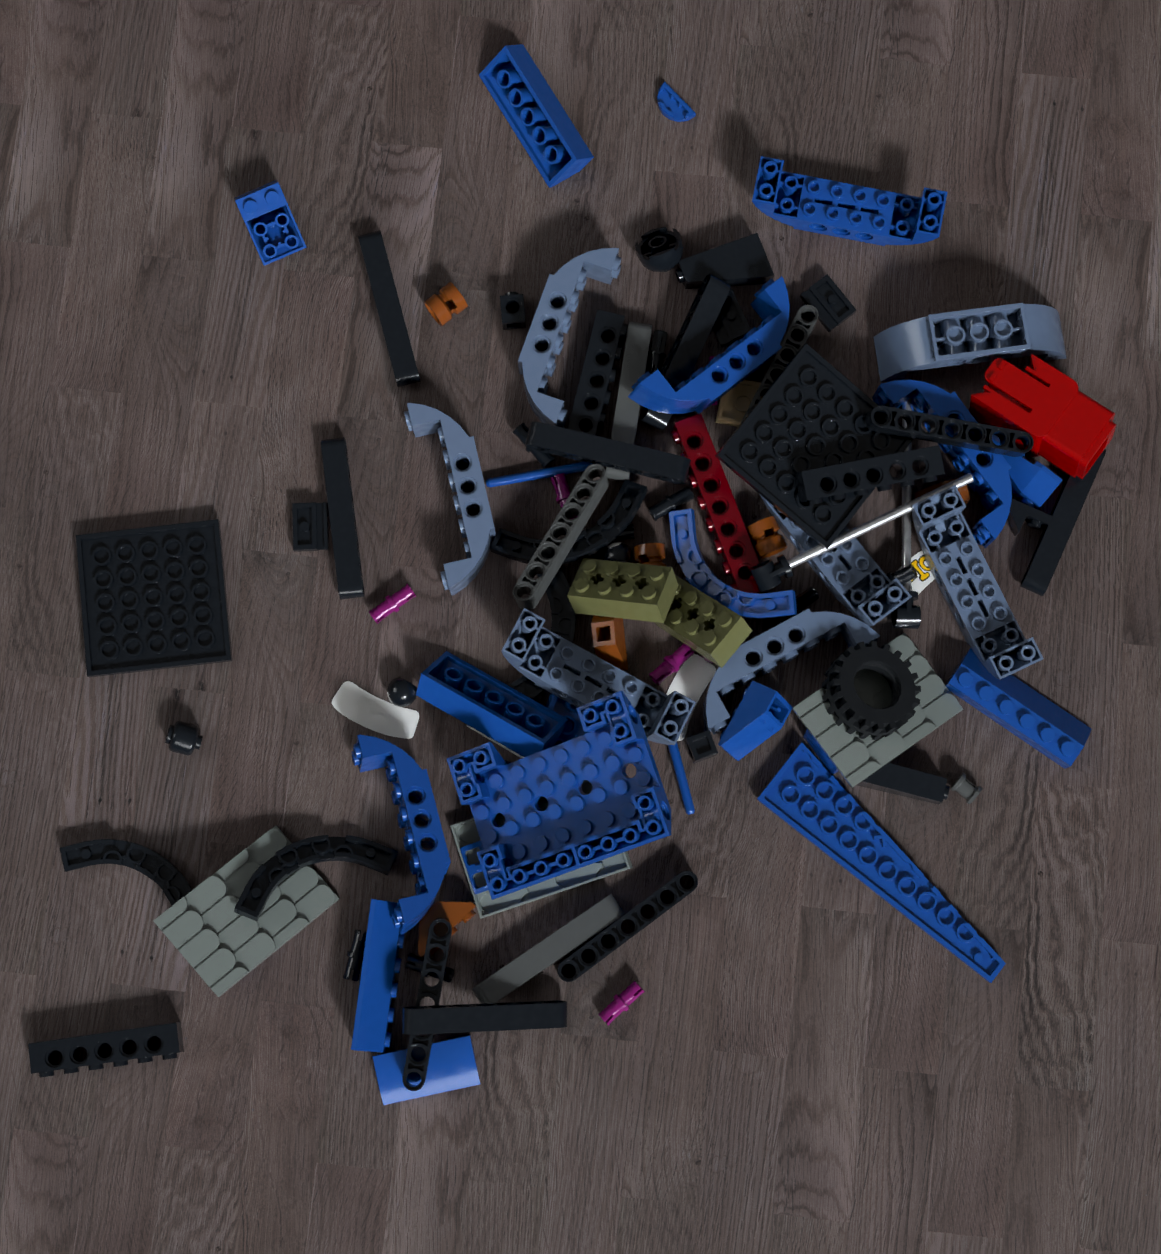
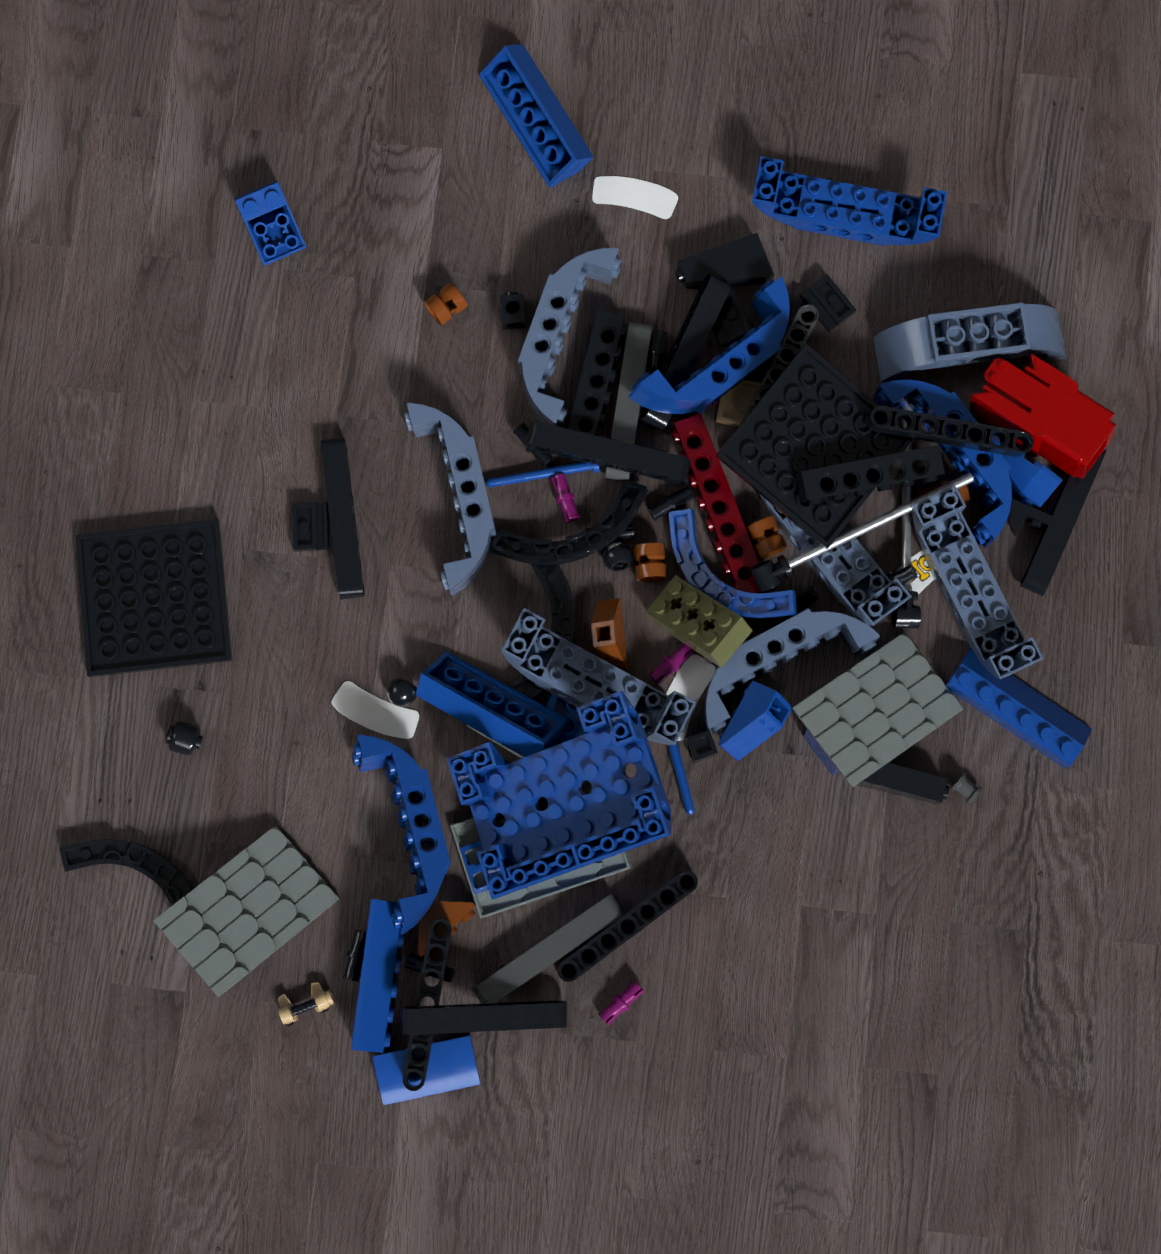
black brick [28,1022,184,1078] -> none
black plate [234,835,398,921] -> none
black beam [358,230,421,387] -> none
magenta pin [368,584,416,624] -> none
dark grey beam [513,464,609,611] -> none
olive brick [567,558,679,623] -> none
black cylinder [635,227,683,272] -> none
blue tile [657,81,696,122] -> none
blue wing [757,742,1006,983] -> none
black tyre [822,641,921,740] -> none
none -> tan piece [278,982,335,1026]
none -> white sticker [592,176,678,219]

